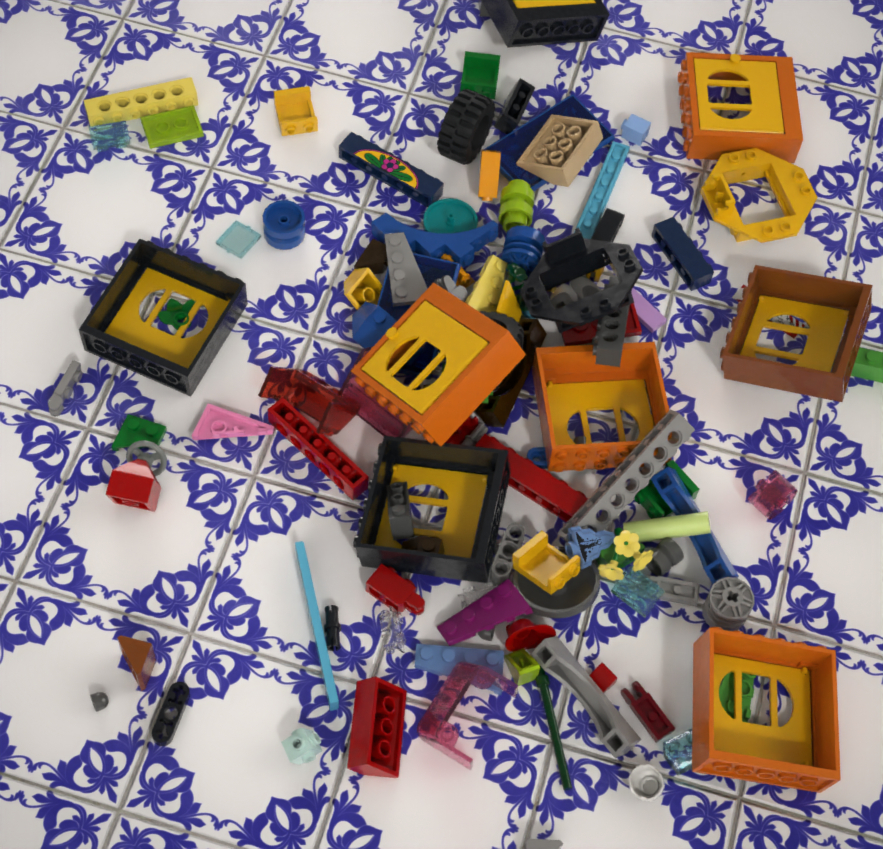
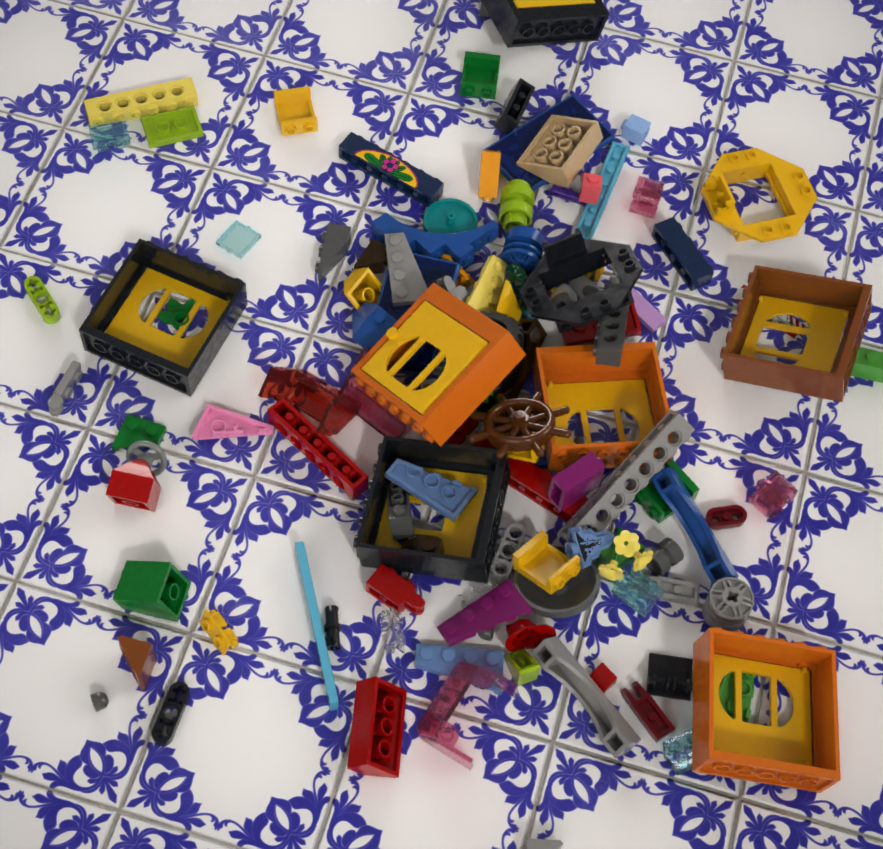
blue wheel [262,200,305,250] -> none
light aqua brick [281,728,322,765] -> none
black tyre [437,89,495,165] -> none
dark green bar [535,666,572,791] -> none
black beam [591,208,625,242] -> none
yellowish green brick [623,511,711,543] -> none
white hair [628,764,665,801] -> none
door [677,52,803,163] -> none
none -> lime beam [24,276,61,324]
none -> green slope [113,560,191,622]
none -> yellow hinge [199,609,239,656]
none -> dark grey slope [315,223,351,281]
none -> medium blue wing [385,458,478,522]
none -> reddish brown brick [469,391,571,463]
none -> magenta brick [547,452,605,512]
none -> dark purple pin [550,184,586,206]
none -> coral slope [579,172,603,204]
none -> clear pink brick [629,176,664,219]
none -> black hinge [646,653,693,701]
none -> dark red plate [705,505,747,530]

